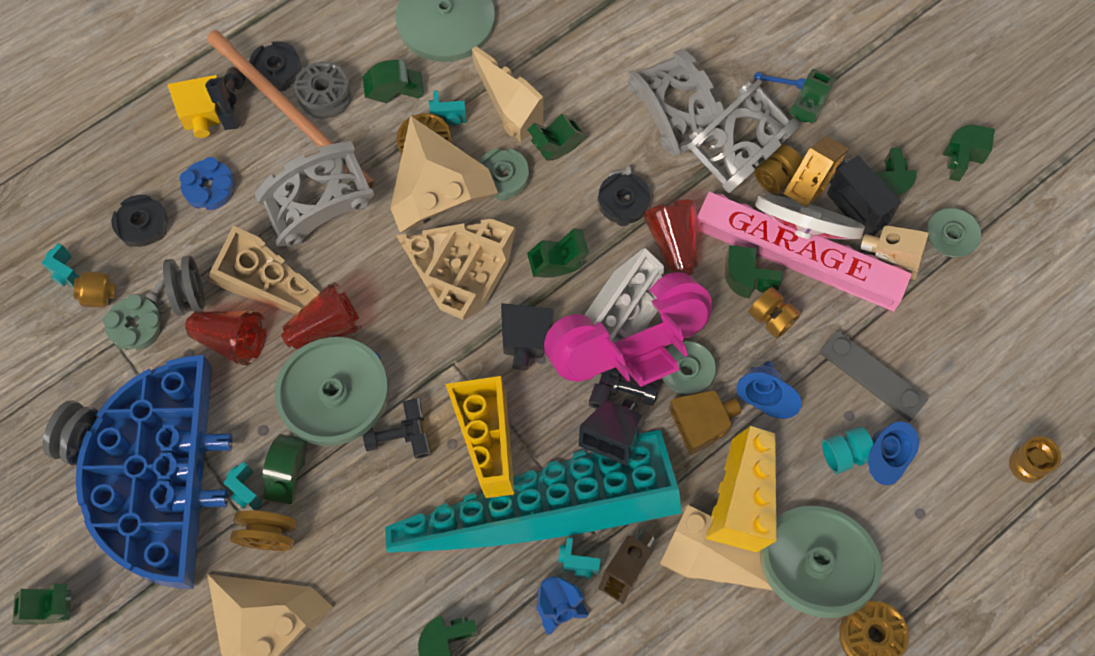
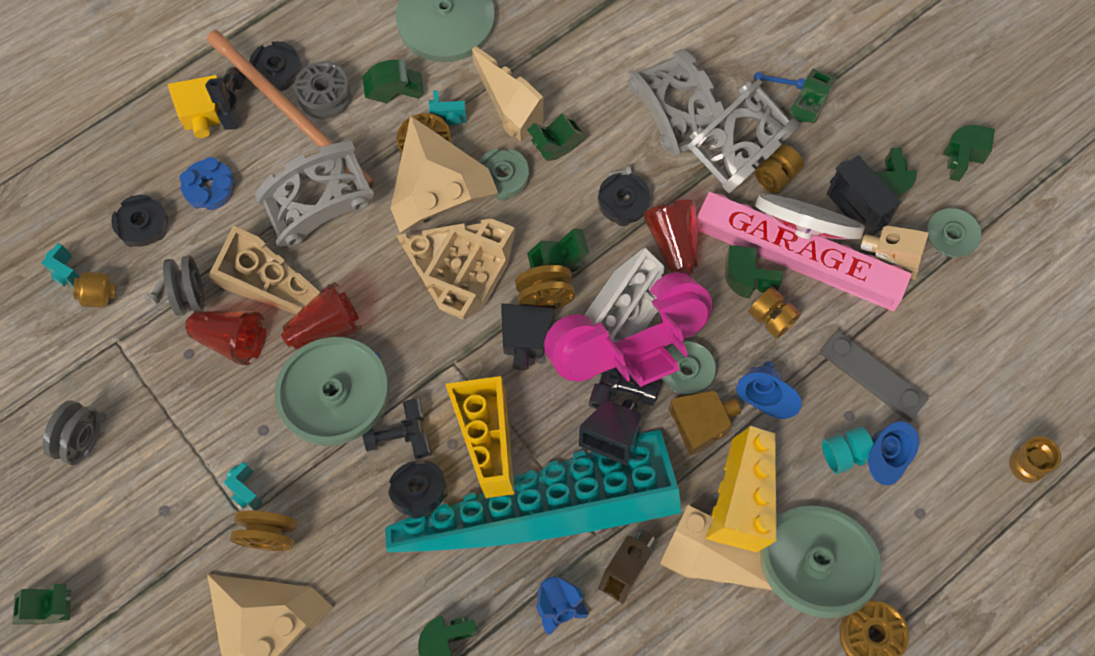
blue brick [76,355,233,589] -> none
sand green plate [103,294,162,350] -> none
dark green brick [262,434,307,505] -> none
teal bracket [558,537,600,579] -> none
pearl gold window [784,136,849,208] -> none
none -> black plate [388,461,448,519]
none -> pearl gold wheel [515,265,575,310]

